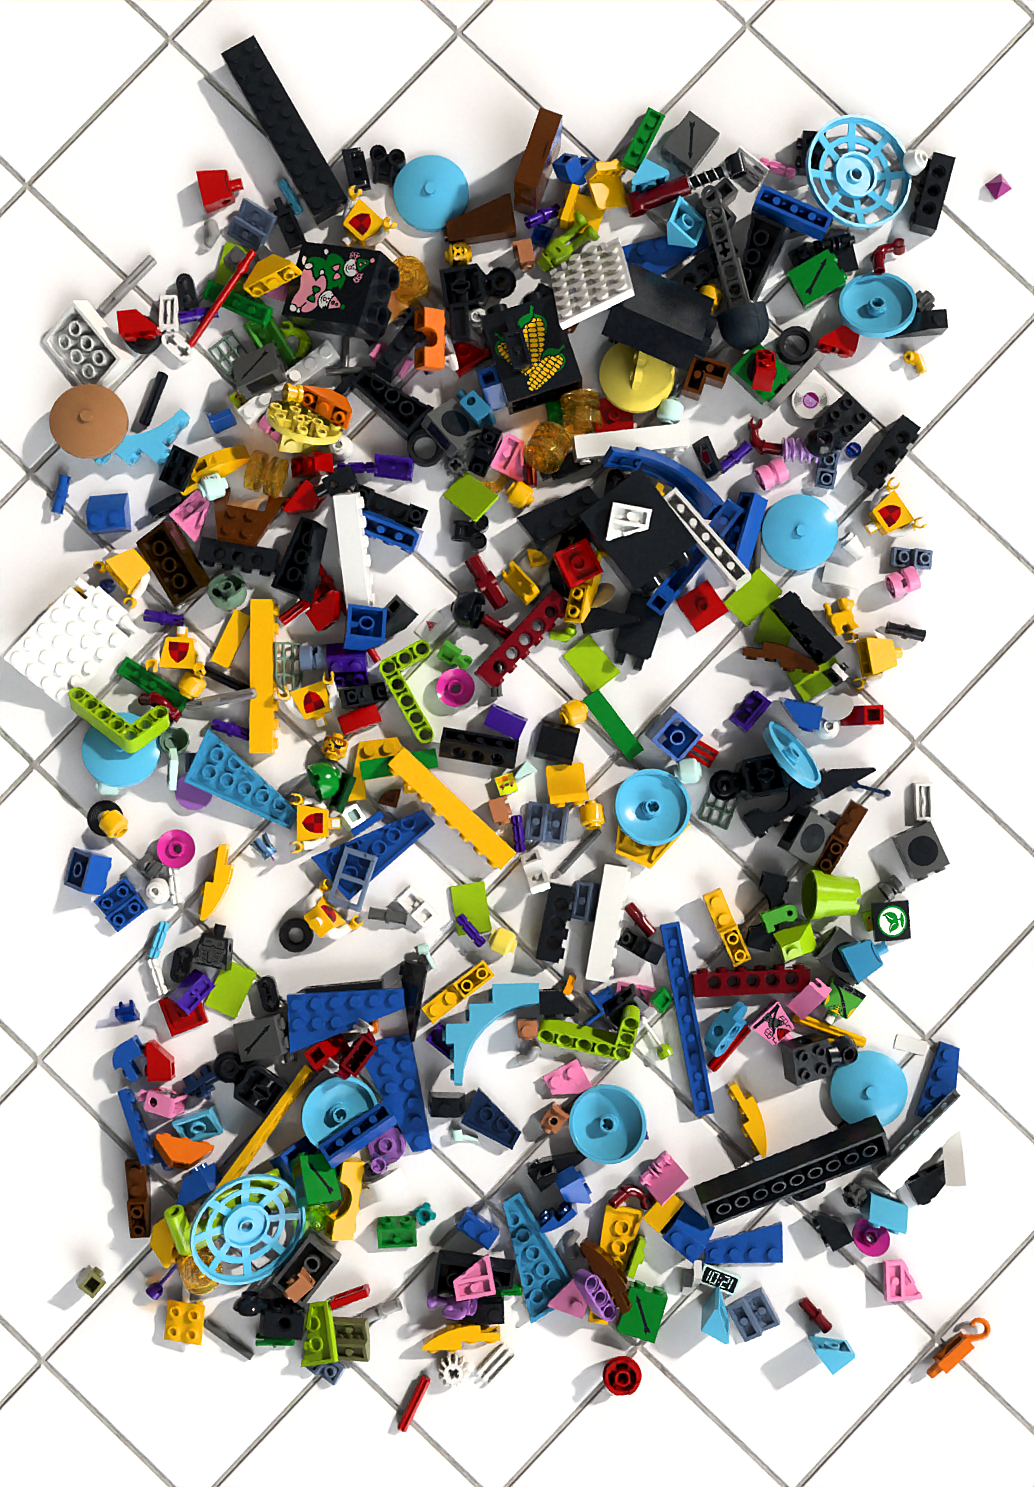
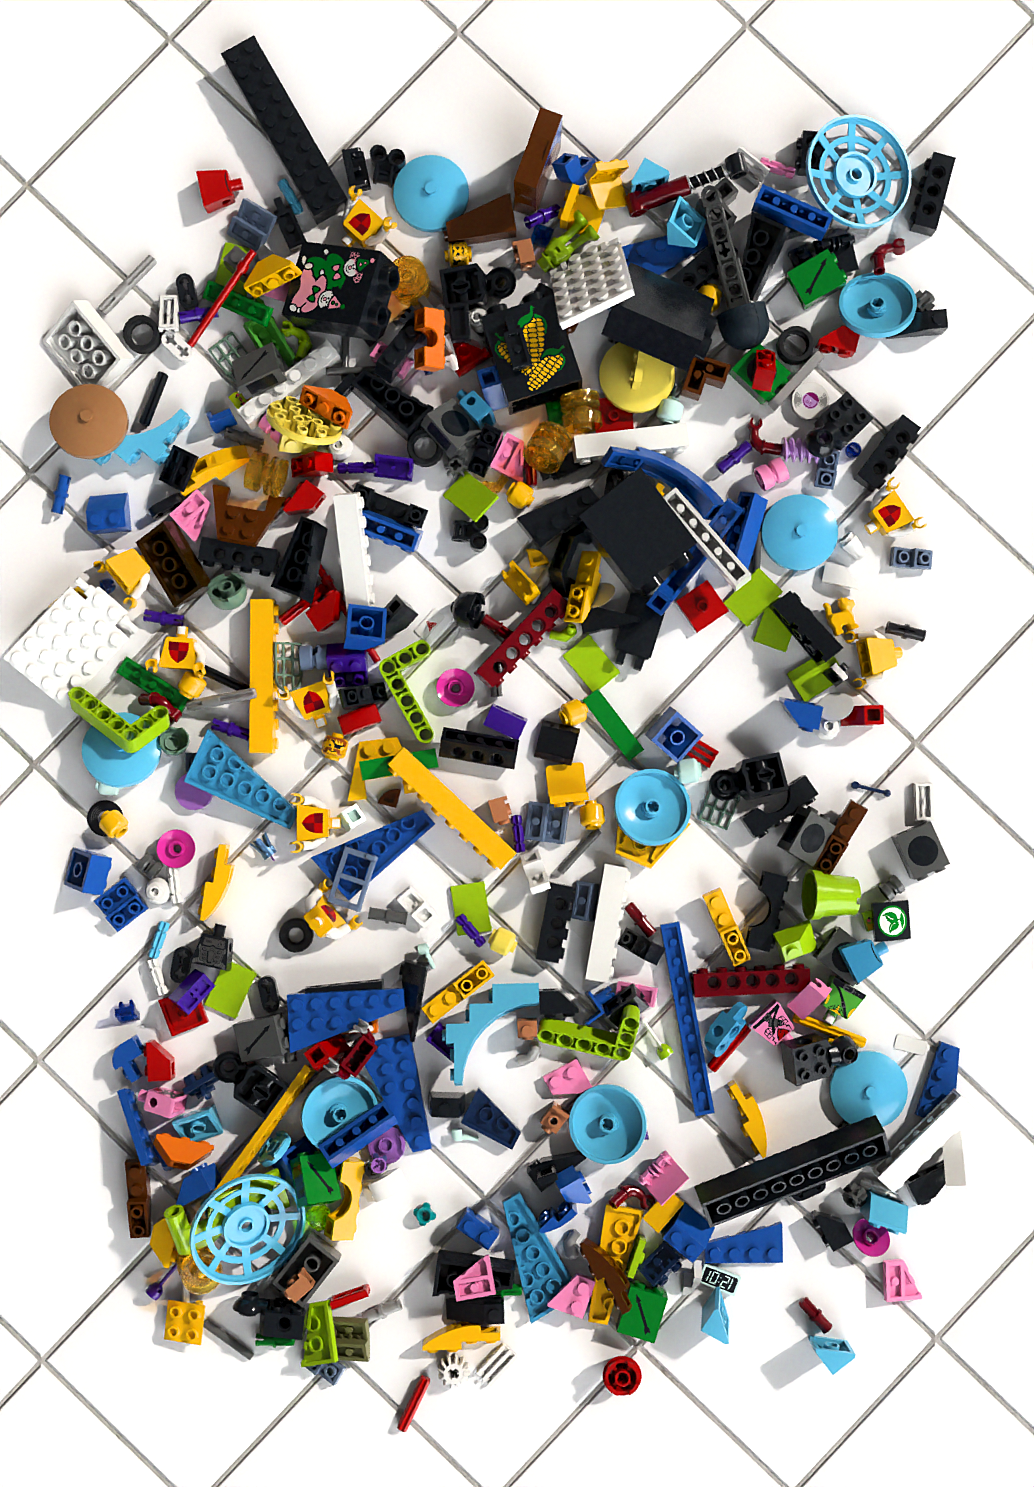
olive brick [76,1265,106,1299] -> none
red slope [117,309,162,341] -> none
light aqua tile [167,748,178,791] -> none
light aqua head [198,473,228,501] -> none
light grey arm [204,219,220,249] -> none
yellow tile [210,609,250,669] -> none
yellow wheel [282,383,303,404] -> none
green cylinder [307,761,342,801] -> none
black torso [314,464,359,498] -> none
dark green tile [328,772,357,814] -> none
blue tile [351,811,386,837] -> none
green bracket [376,1215,417,1249] -> none
medium lavender piece [427,1289,478,1320] -> none
bright green plate [437,640,473,671] -> none
dark red piece [465,554,509,611] -> none
tile [494,772,518,796] -> none
light aqua slope [515,762,537,779] -> none
red plate [552,537,604,589] -> none
light orange tile [562,973,576,995] -> none
medium lavender beam [574,1269,617,1322] -> none
white wing [605,502,652,541] -> none
green tile [620,107,665,173] -> none
green tile [648,986,673,1014] -> none
dark grey brick [661,111,720,176] -> none
black tile [692,436,723,479] -> none
sand blue slope [726,1287,781,1342] -> none
dark purple hinge [729,690,772,733] -> none
reddish brown slope [742,641,819,674] -> none
bright green leg [758,904,798,933] -> none
medium azure dish [763,721,821,788] -> none
black slope [815,767,876,799] -> none
bright pink wheel [885,566,921,598] -> none
white cone [903,149,928,176] -> none
yellow arm [903,350,927,375] -> none
orange piece [926,1317,991,1379] -> none
magenta slope [985,174,1012,200] -> none
none -> dark grey pin [224,427,264,451]
none -> medium azure tile [258,1131,291,1167]
none -> dark blue bracket [637,1240,684,1287]

